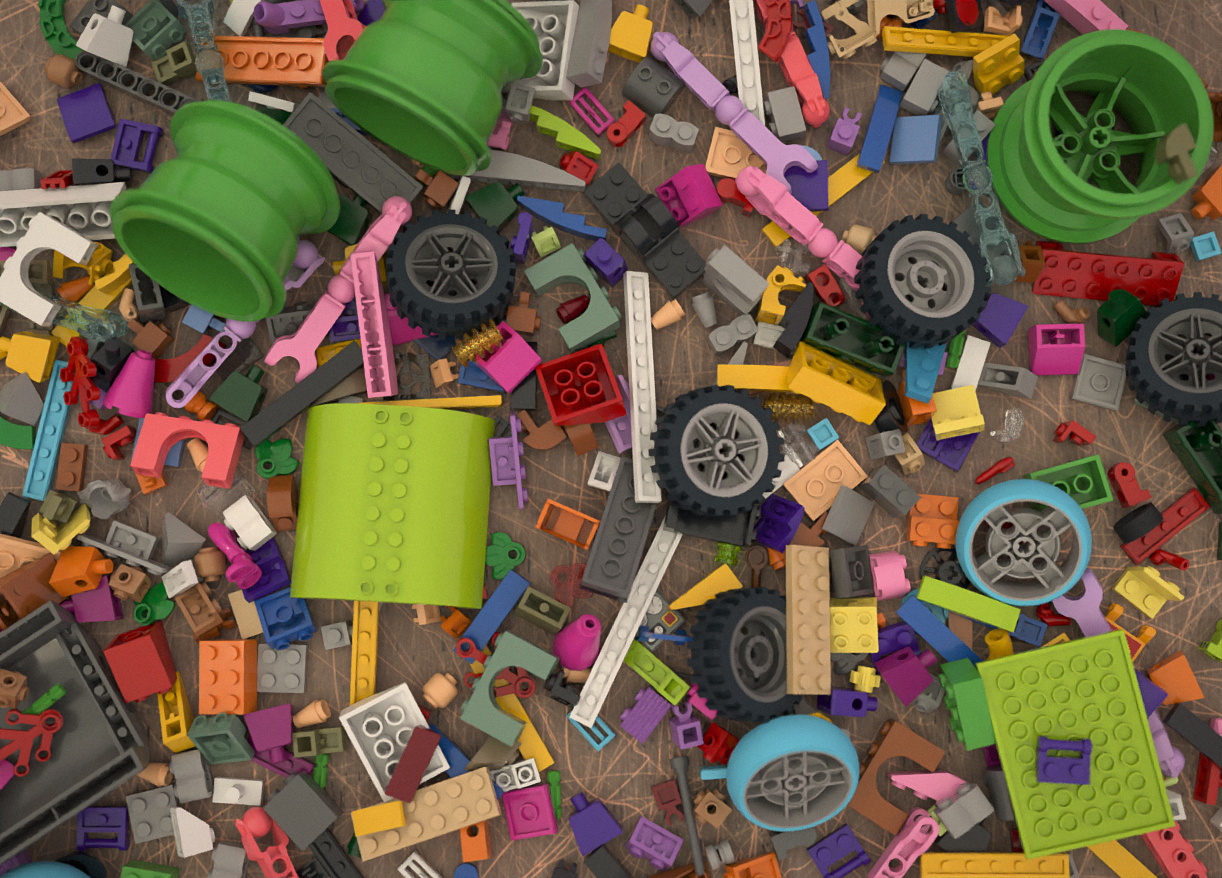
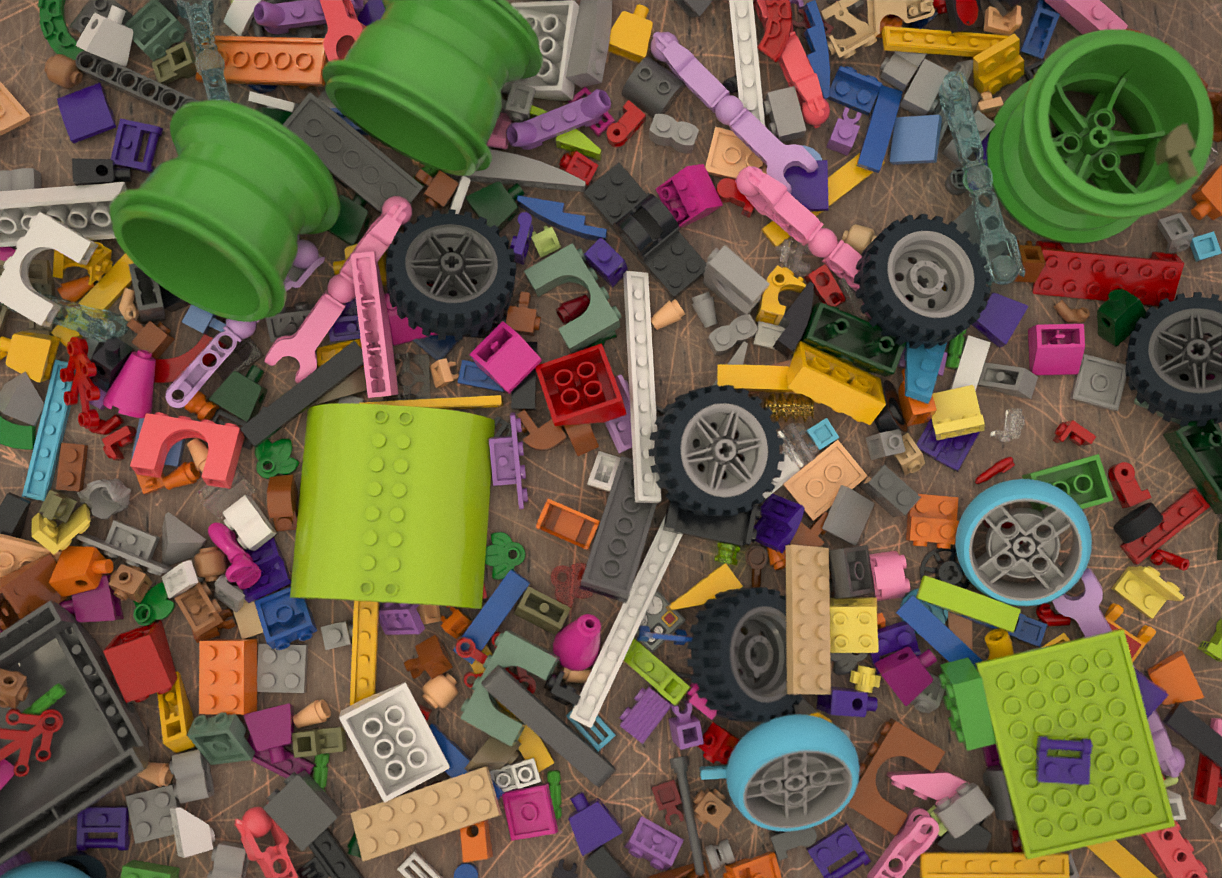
red tile [40,170,74,189] -> none
yellow slope [94,256,135,294] -> none
white tile [213,776,265,806] -> none
yellow slope [352,801,406,837] -> none
dark red slope [384,725,442,803] -> none
clear yellow piece [450,318,504,368] -> none
none -> orange cone [162,462,201,490]
none -> light grey bracket [214,574,245,613]
none -> medium lavender bracket [379,602,425,635]
none -> dark orange brick [404,634,453,679]
none -> dark grey beam [481,665,616,788]
none -> medium lavender plate [506,89,611,150]
none -> blue bracket [828,66,882,116]

